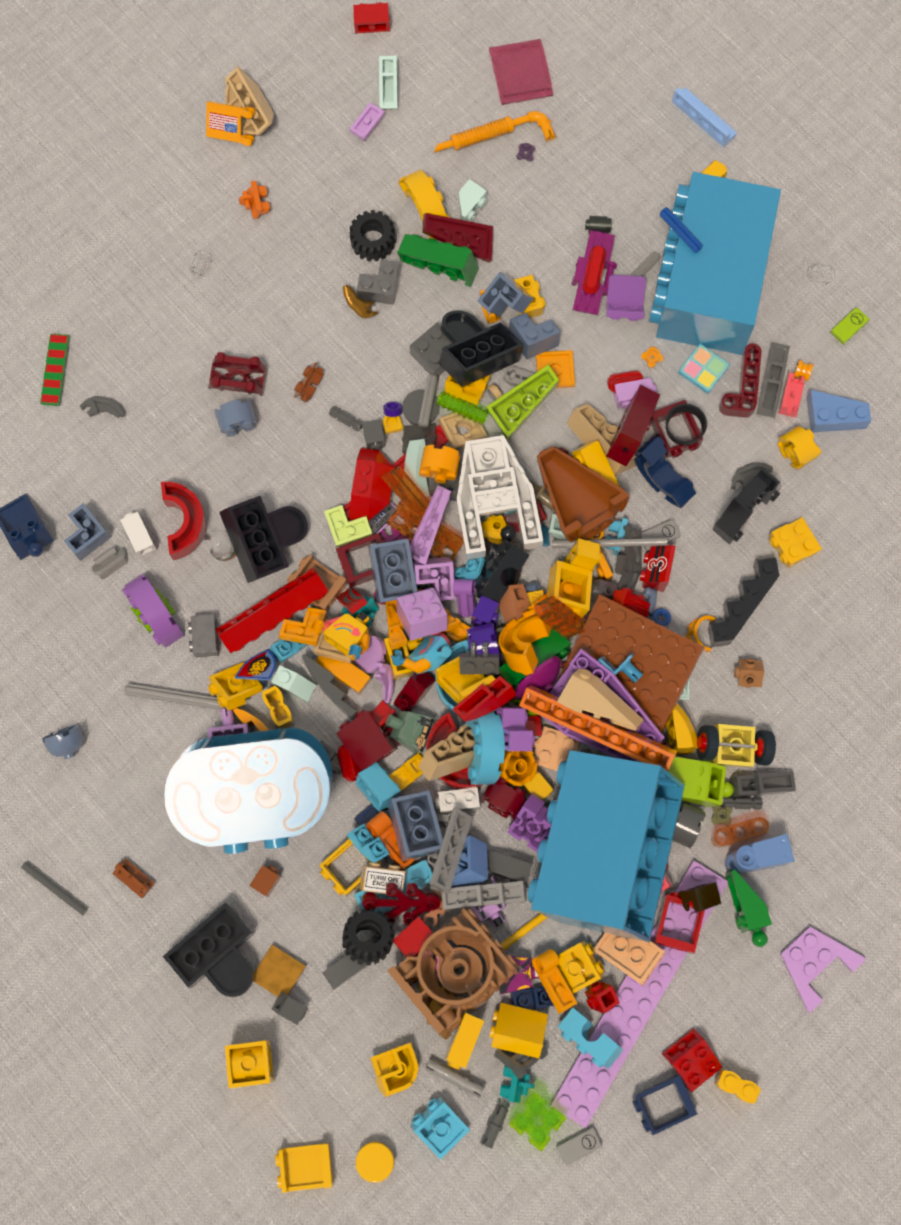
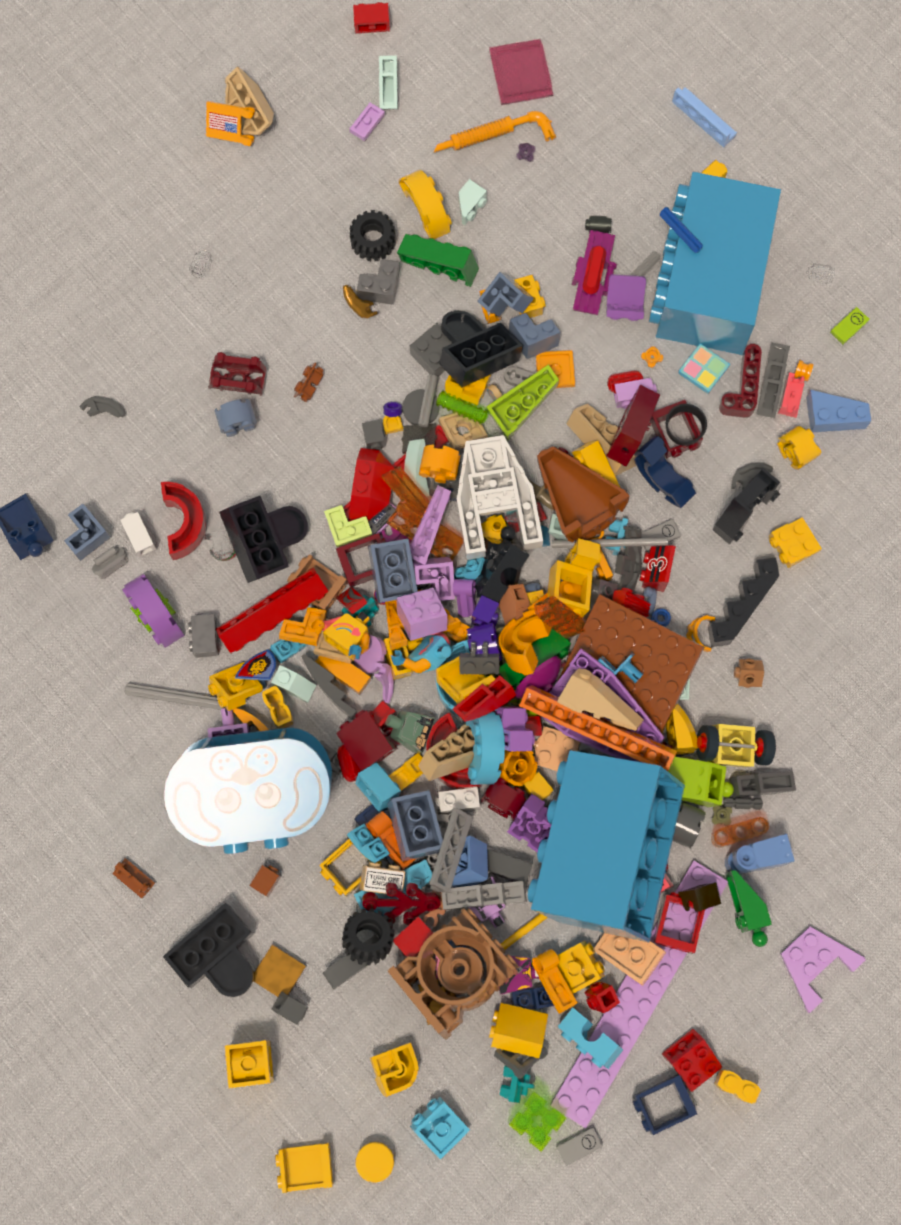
dark grey bar [21,862,88,916] -> none
tile [40,334,70,406] -> none
sand blue cylinder [42,725,83,759] -> none
orange hips [239,181,270,219] -> none
dark grey axle [329,406,363,432] -> none
dark red slope [393,672,436,712] -> none
dark red wing [422,213,493,263] -> none
light grey pin [425,1058,485,1099] -> none
yellow brick [444,1013,484,1070] -> none
dark grey pin [480,1104,509,1149] -> none

